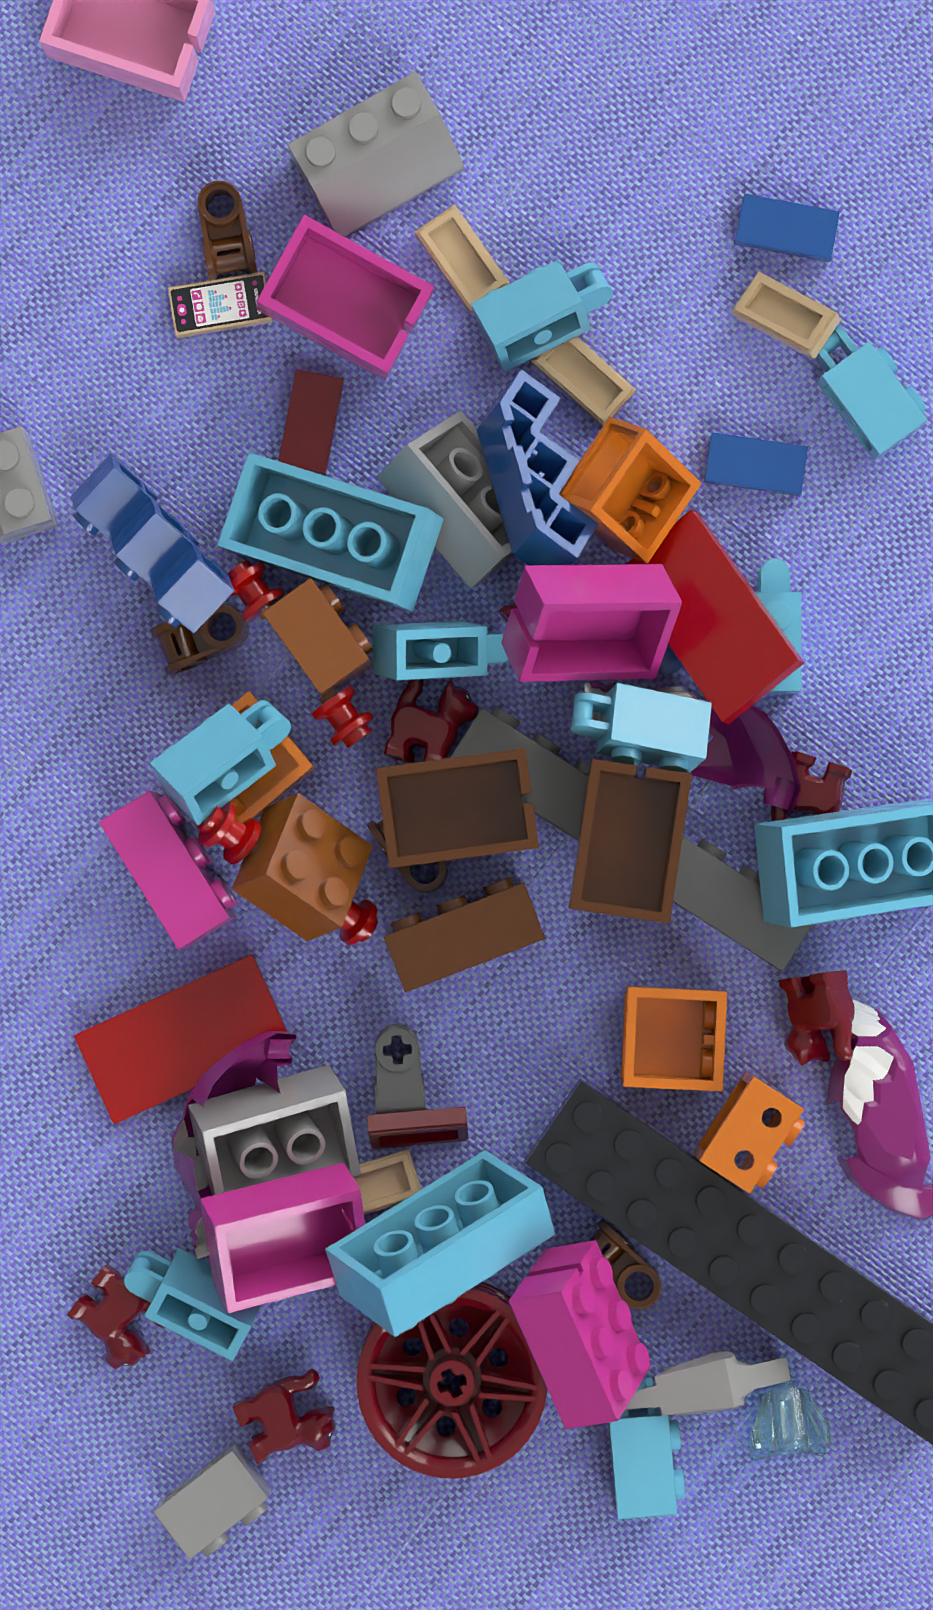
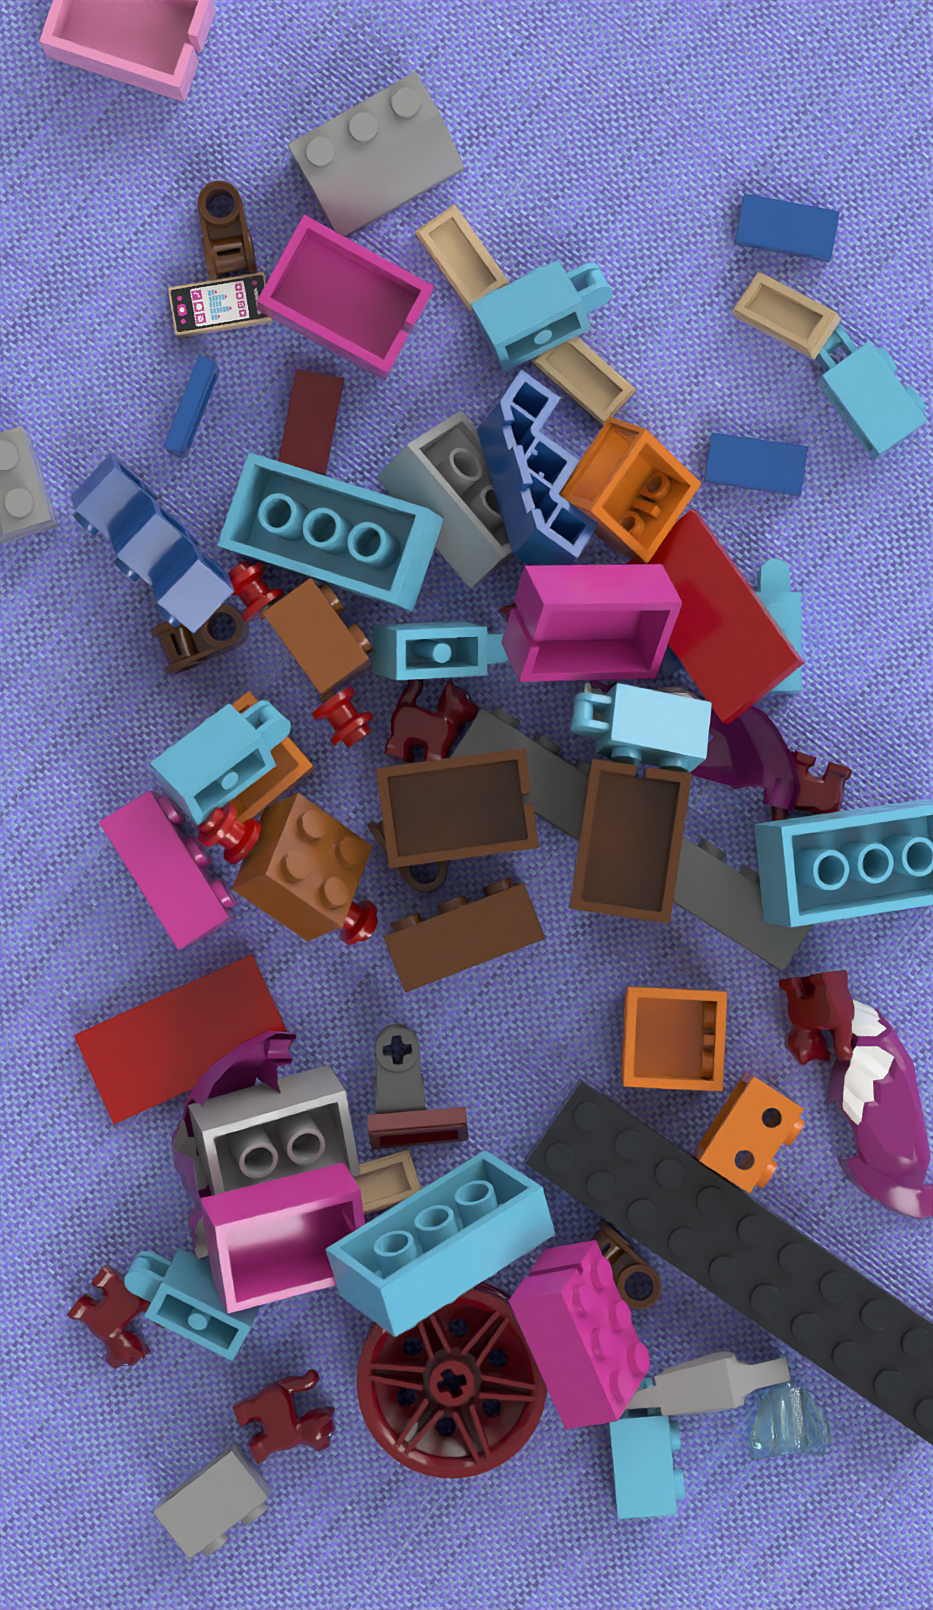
none -> blue tile [164,355,220,459]

